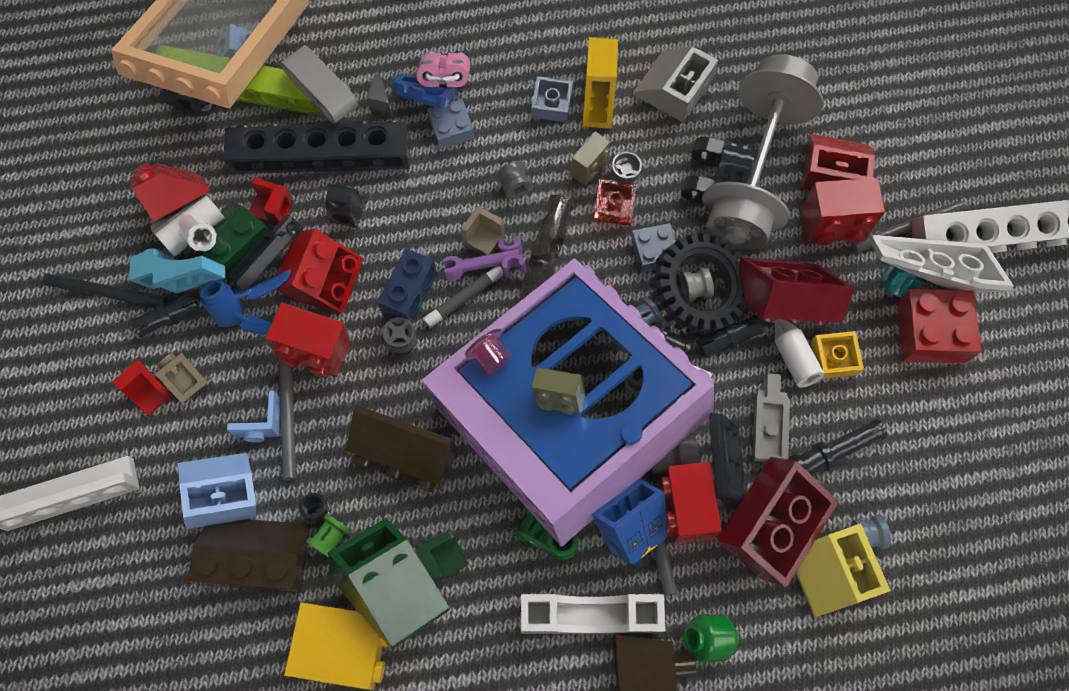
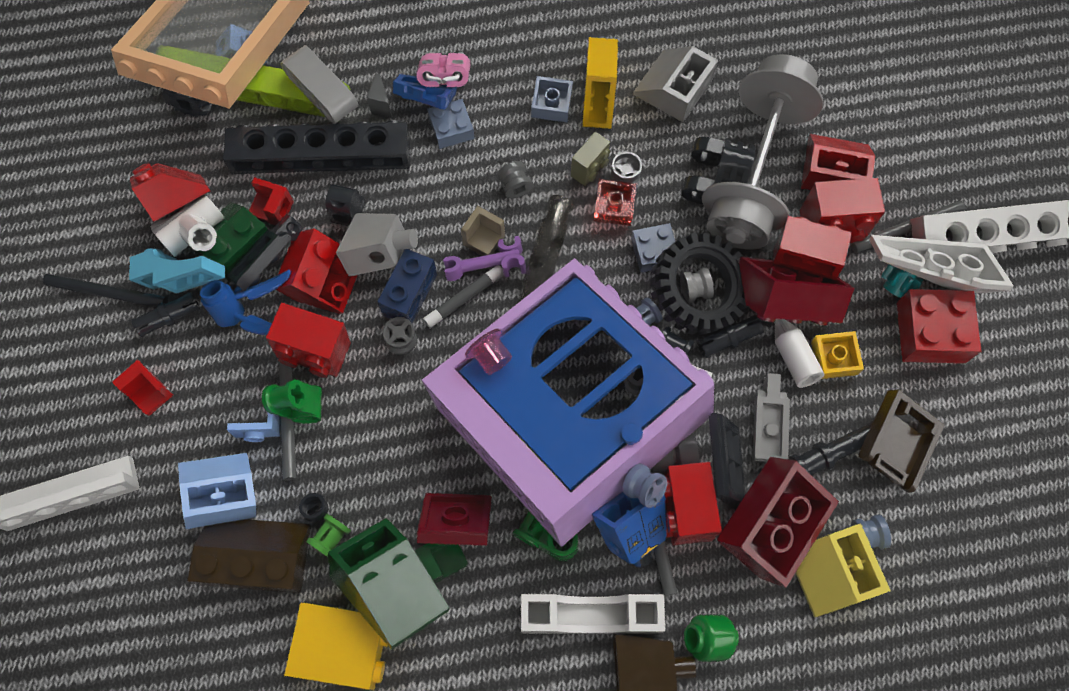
dark tan bracket [155,352,208,403] -> none
dark brown slope [346,405,457,492] -> none
olive piece [531,368,585,415] -> none
none -> green piece [261,379,322,424]
none -> light grey torso [336,213,418,276]
none -> dark red tile [417,493,492,546]
none -> sand blue wheel [623,463,667,508]
none -> slope [773,216,852,280]
none -> container [858,389,945,493]

